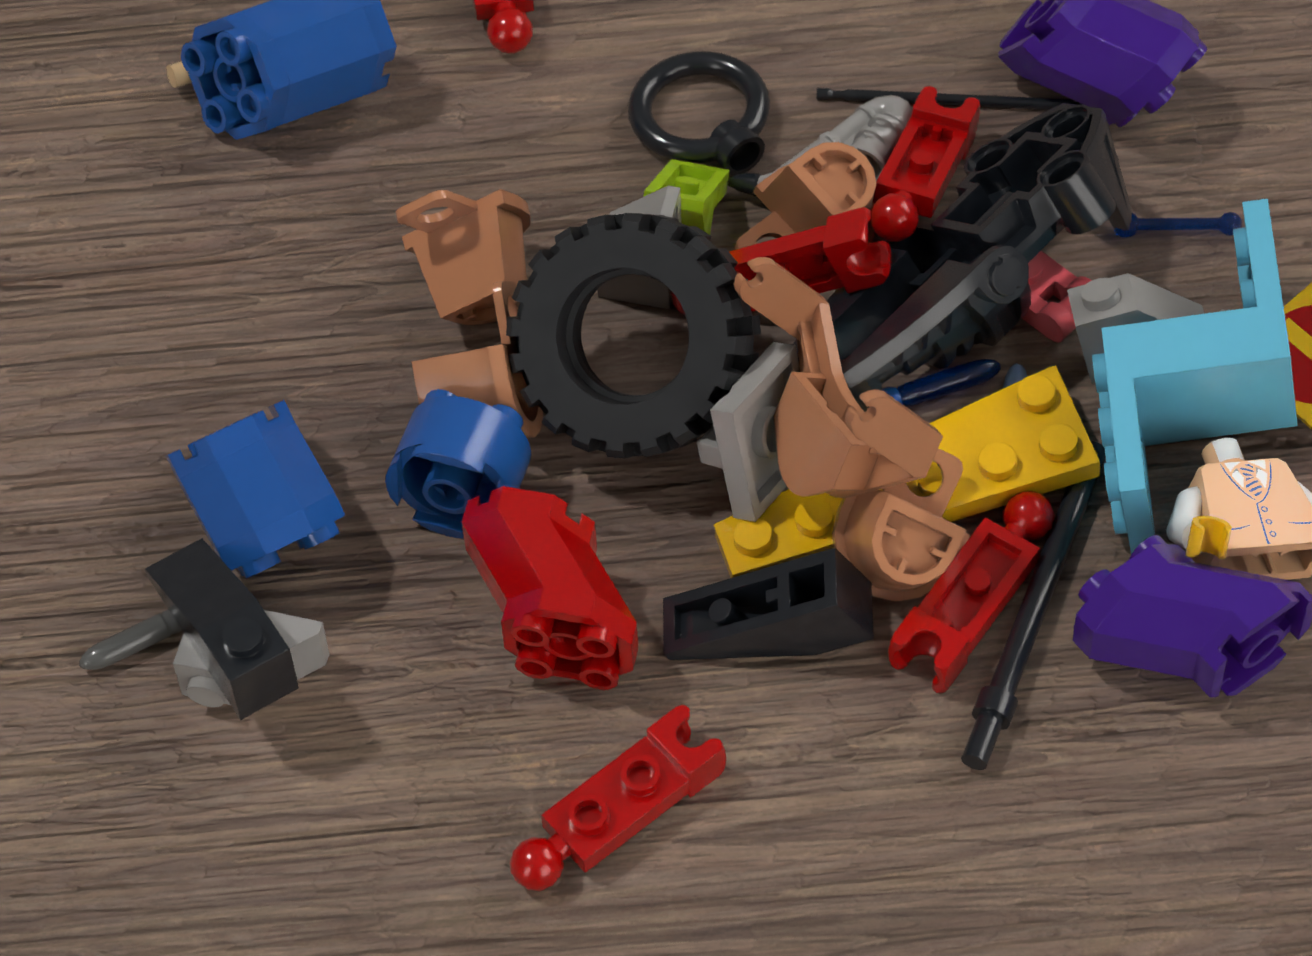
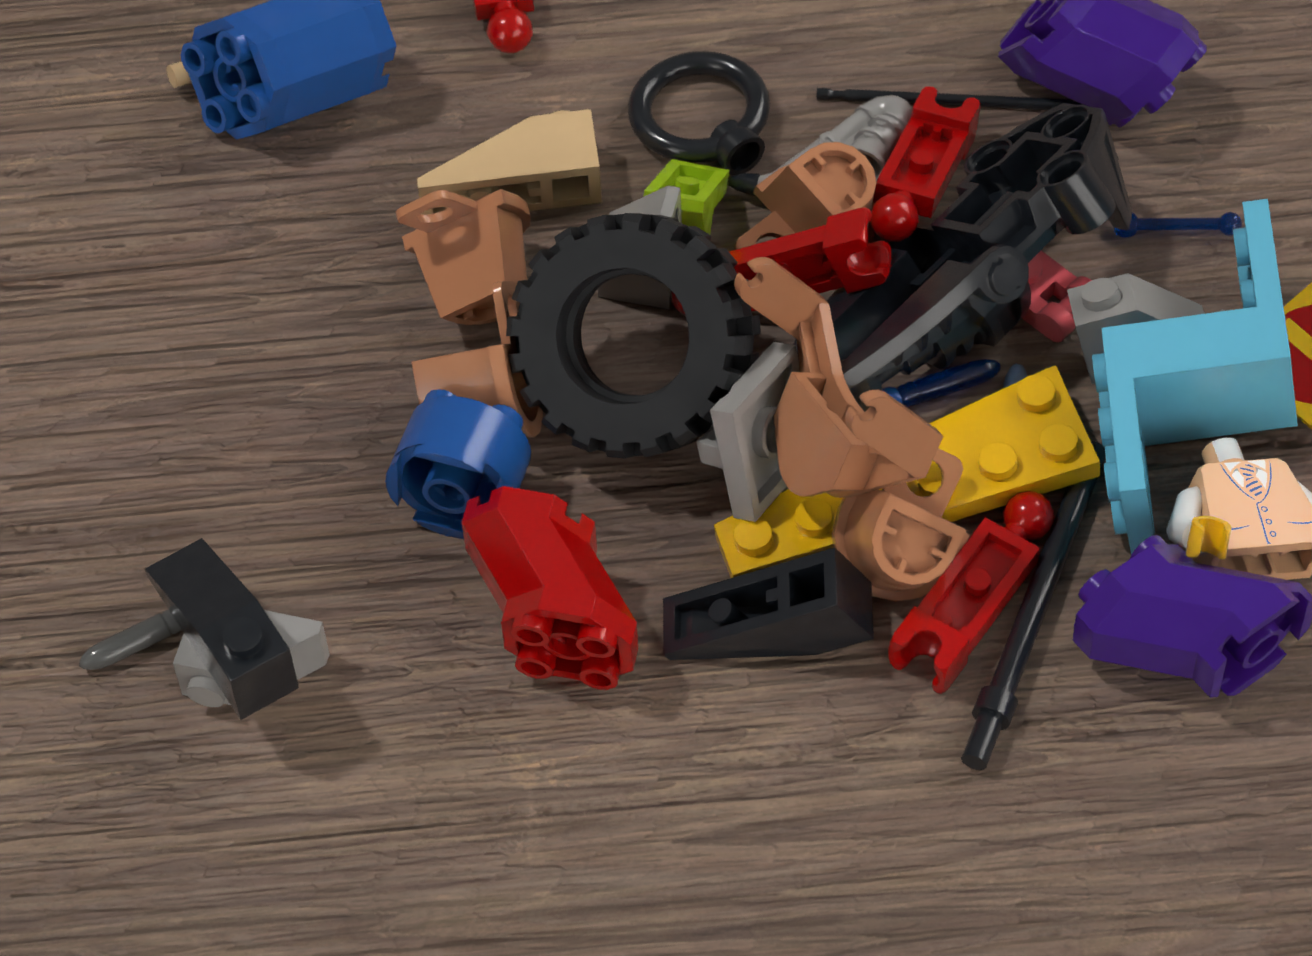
blue brick [165,400,345,578] -> none
red plate [510,705,727,891] -> none
none -> tan slope [417,109,602,215]

